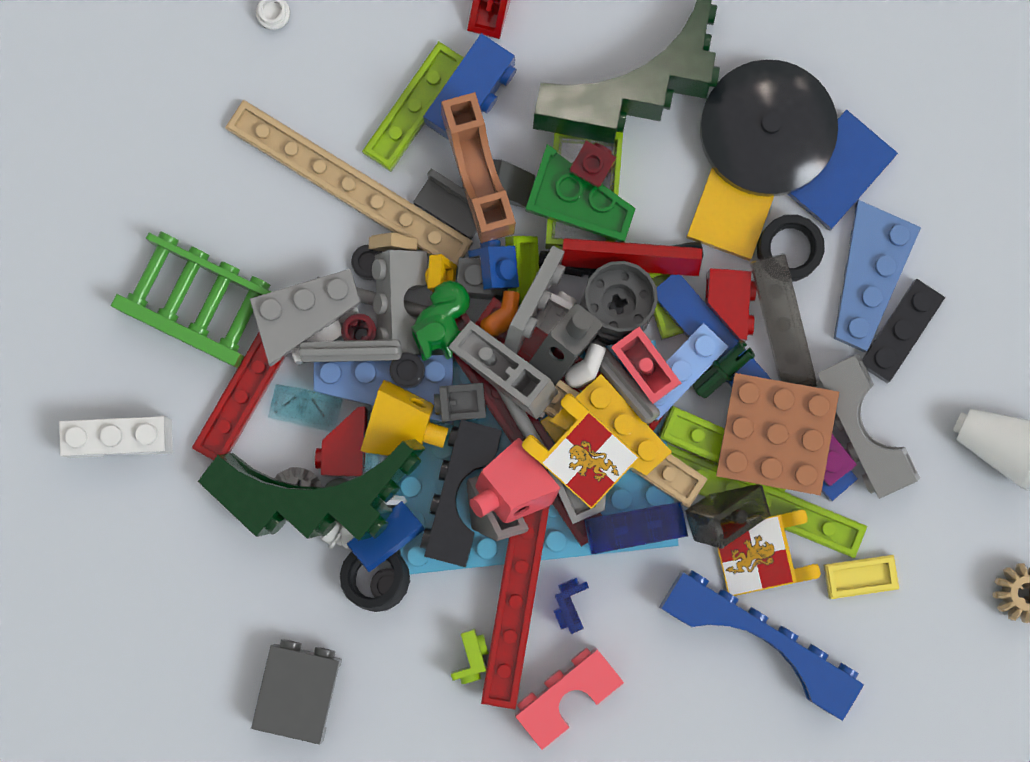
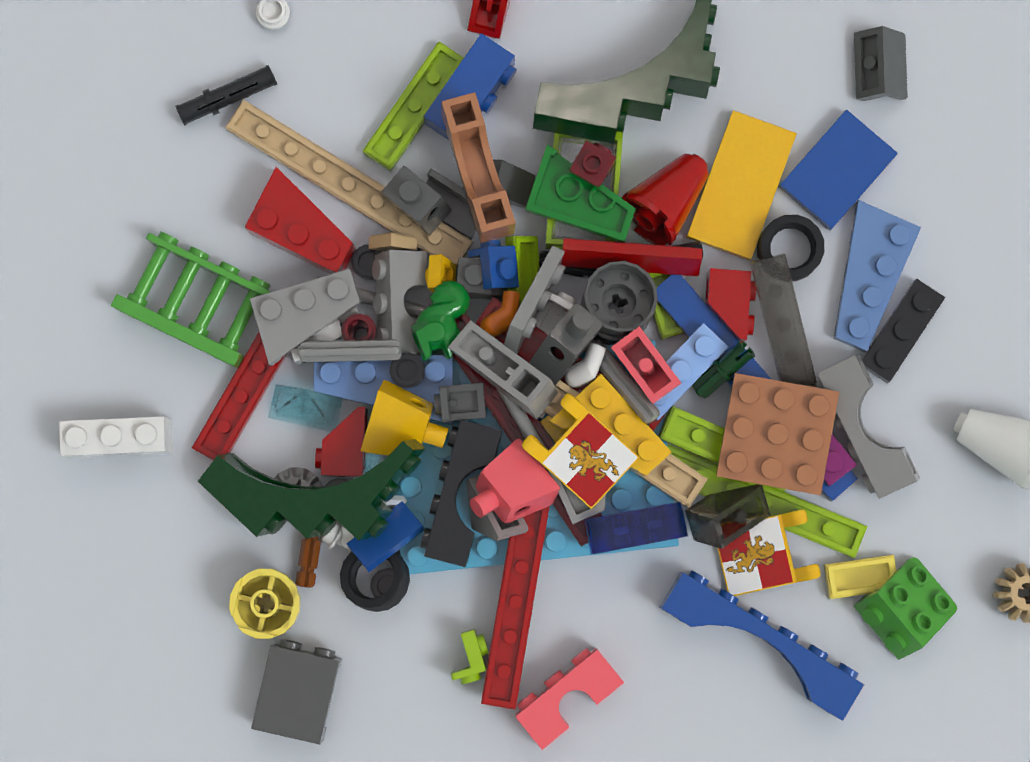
clear blue bracket [553,578,589,634] -> none
black dish [700,60,838,197] -> none
none -> black pin [175,65,278,126]
none -> light yellow cylinder [229,568,301,639]
none -> red wedge [245,167,356,274]
none -> dark orange axle [295,536,321,588]
none -> dark grey torso [380,166,452,236]
none -> red cone [621,153,709,246]
none -> dark grey panel [854,26,908,101]
none -> bright green bracket [854,557,957,660]

